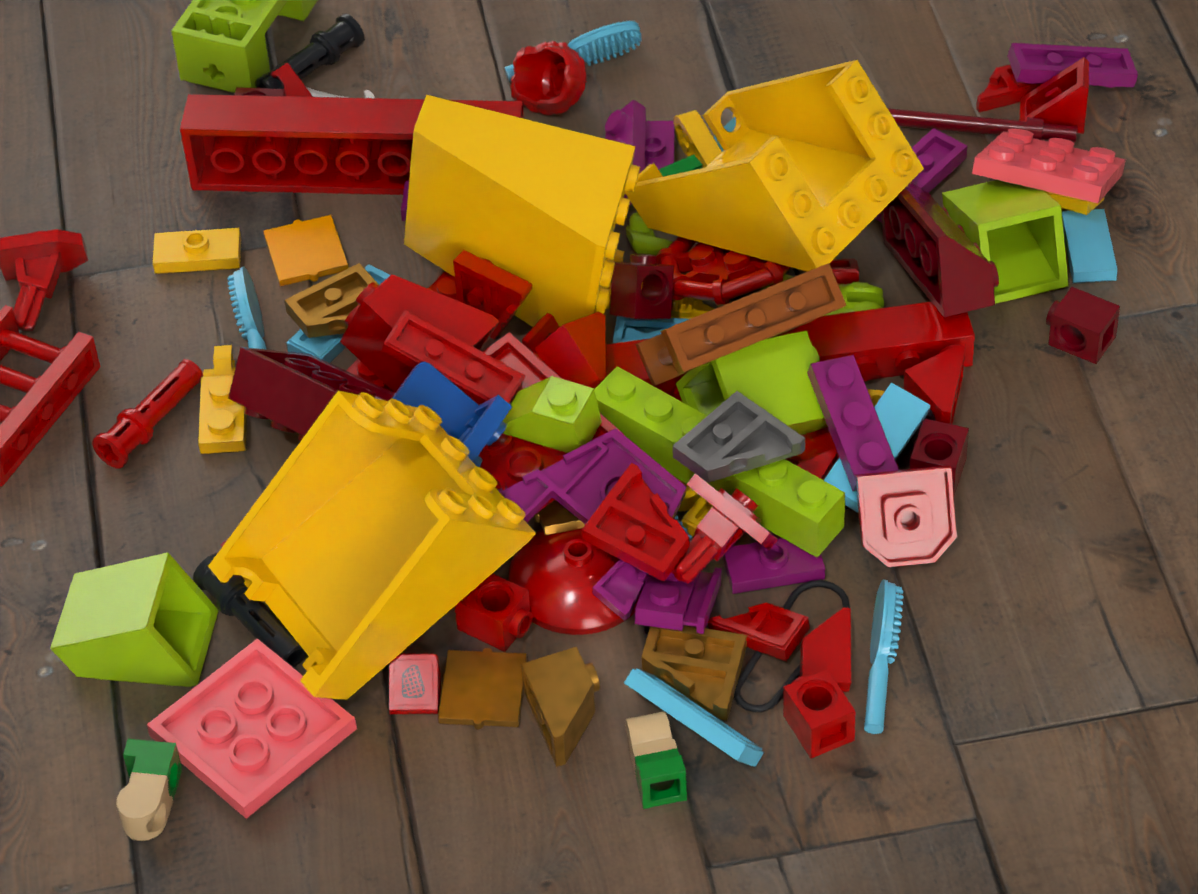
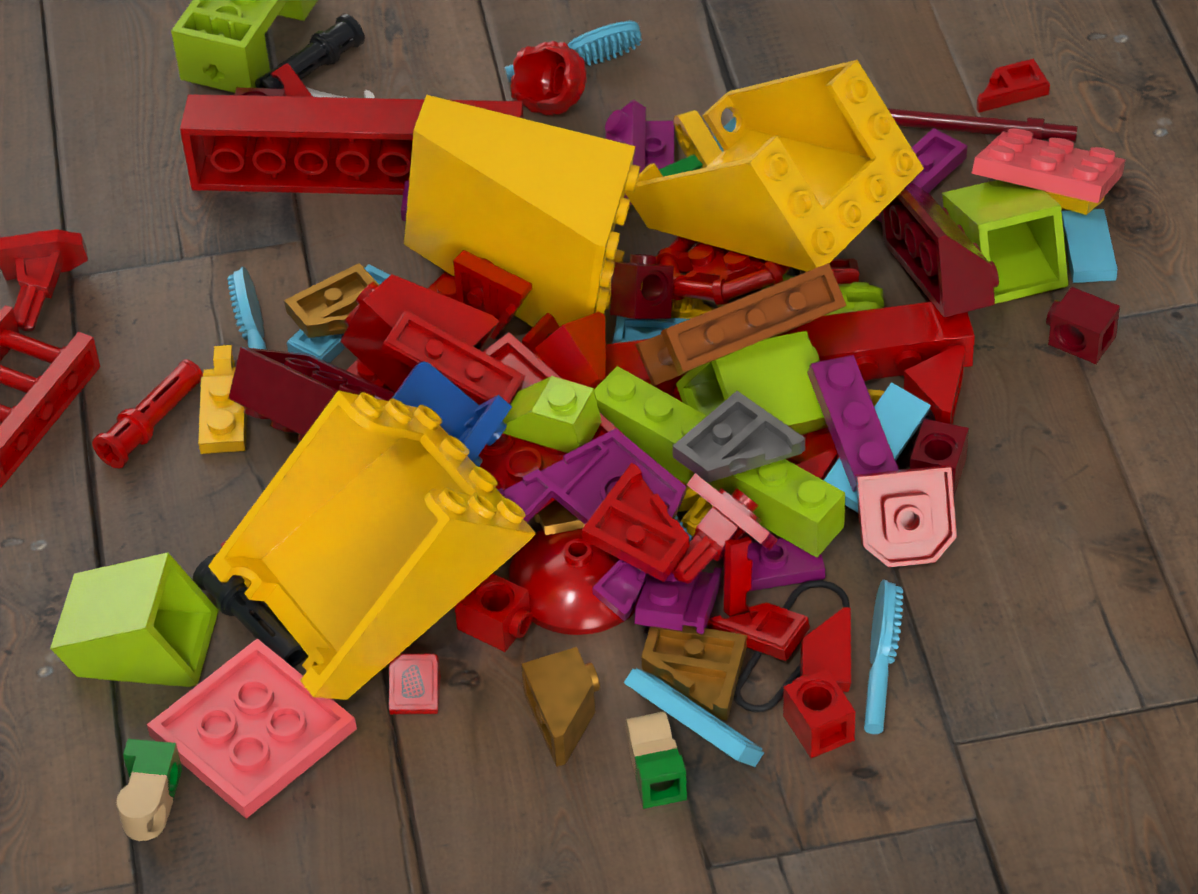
yellow plate [153,228,241,274] -> none
light orange piece [263,215,348,286] -> none
pearl gold piece [438,648,527,730] -> none
lime arm [626,212,673,255] -> none
magenta plate [1007,43,1138,88] -> none
red slope [1019,57,1089,134] -> none
none -> red piece [723,537,752,616]

